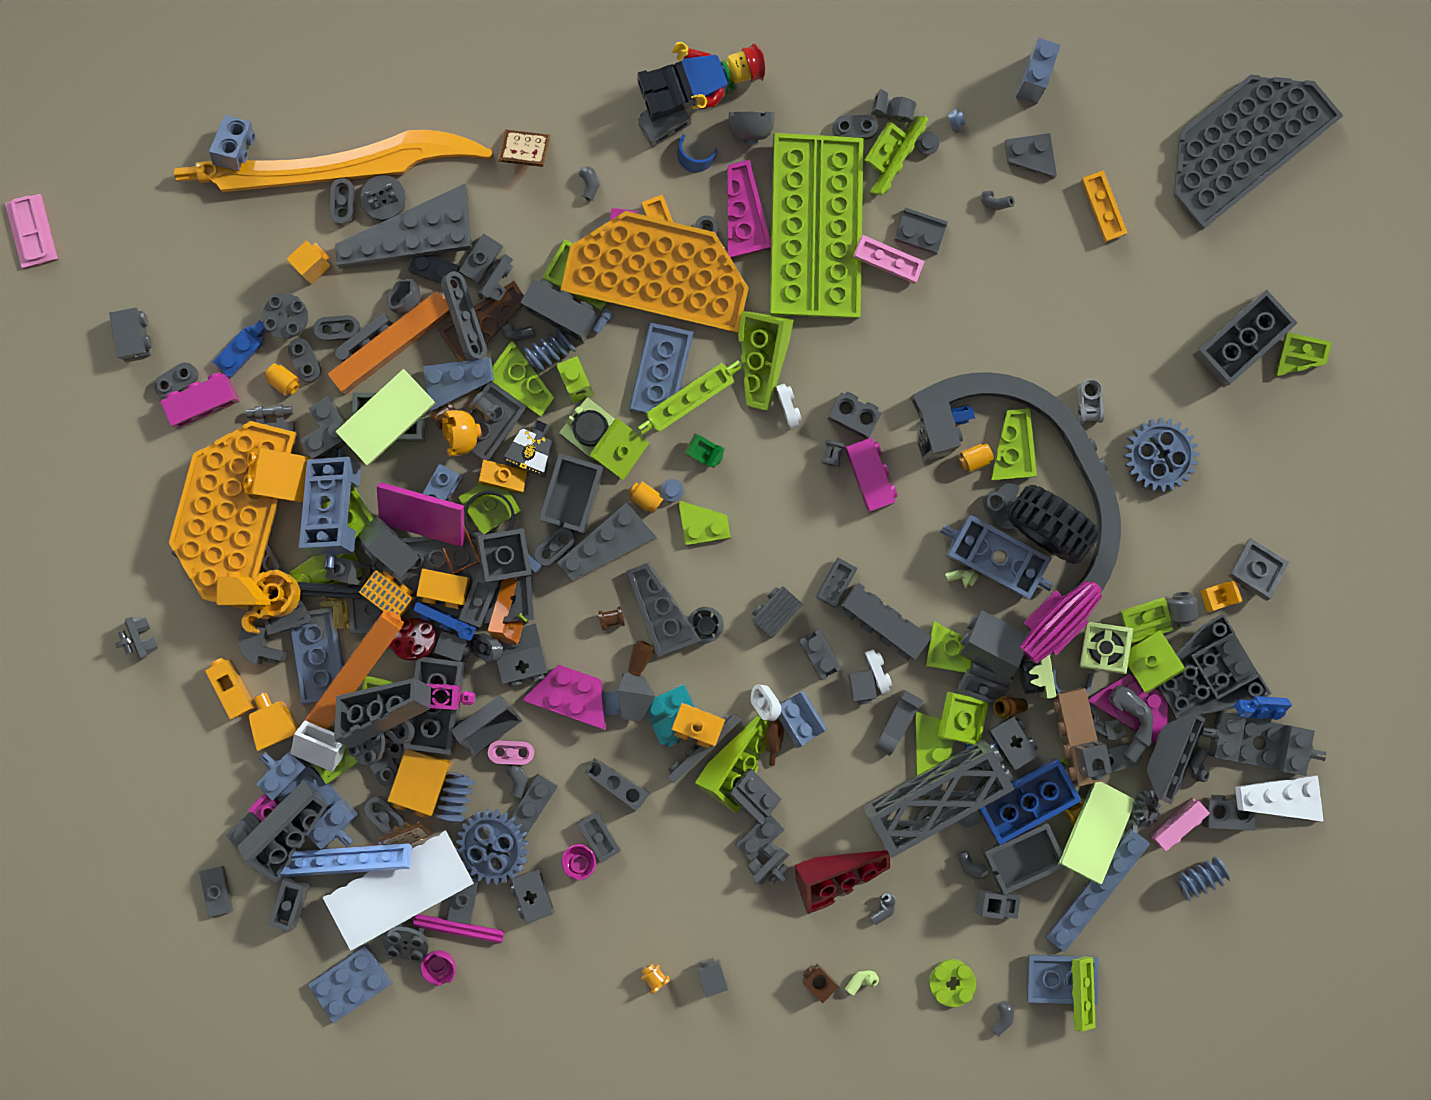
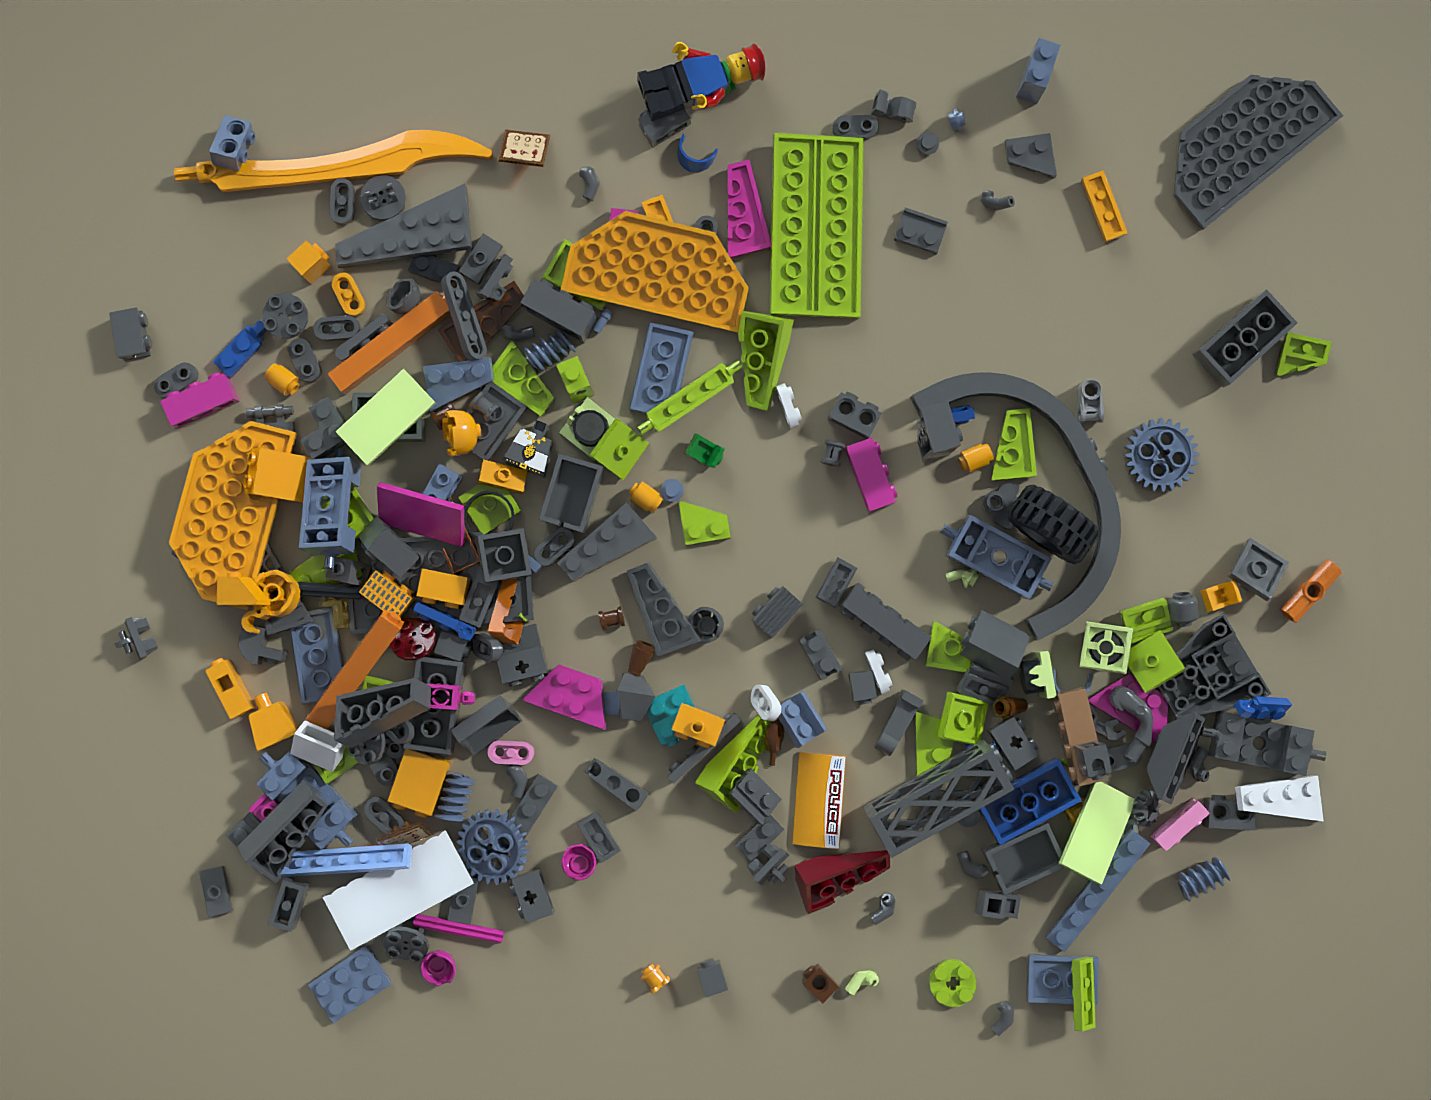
bright pink piece [5,194,58,269] -> none
dark grey cylinder [729,111,774,145] -> none
bright pink plate [853,235,925,284] -> none
lime bracket [864,116,929,195] -> none
dark pink plate [1020,581,1102,664] -> none
none -> light orange plate [332,273,366,317]
none -> light orange slope [792,752,846,849]
none -> orange piece [1280,559,1342,623]

